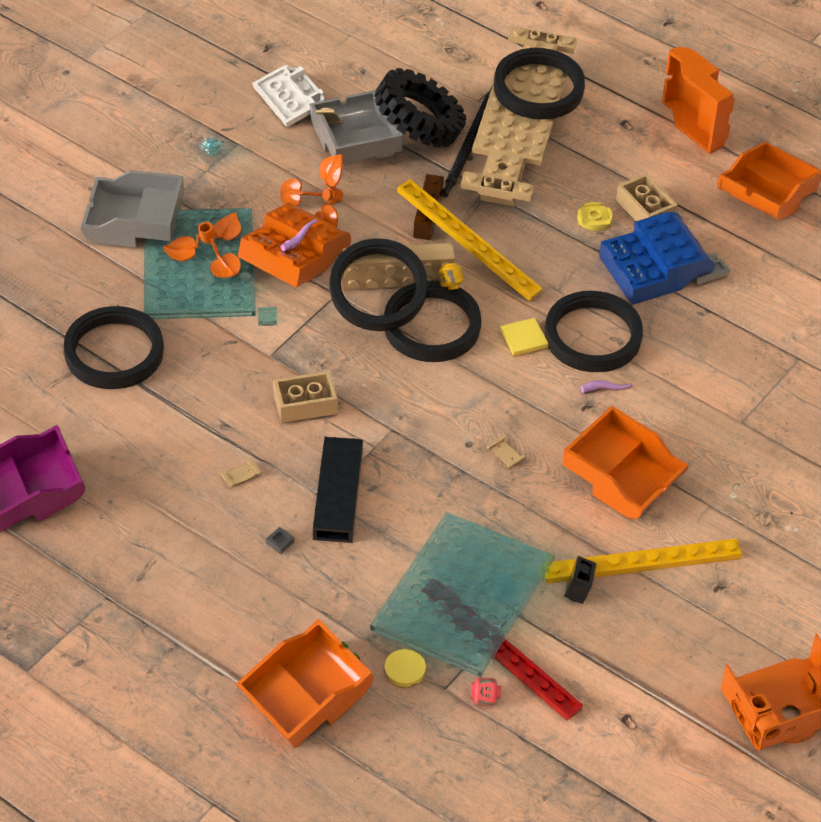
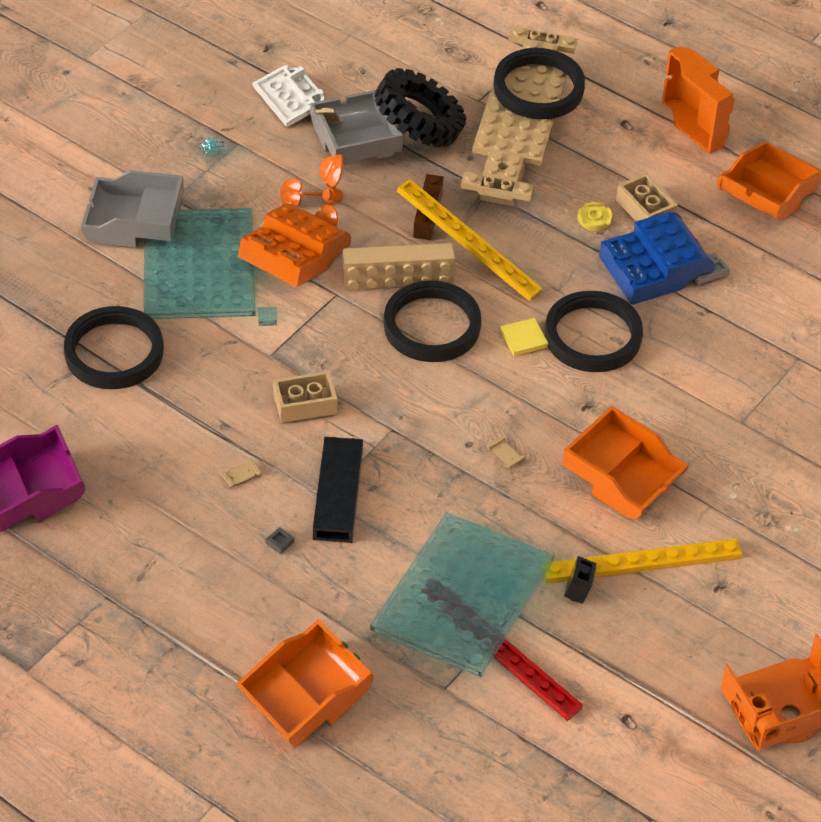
orange plant [163,212,241,278] -> none
lavender animal [280,219,317,251] -> none
black tyre [329,238,428,331] -> none
light yellow tile [384,649,426,688] -> none
yellow head [438,263,464,290] -> none
black hose [442,84,493,197] -> none
coral head [471,677,501,706] -> none
lavender animal [581,380,632,393] -> none

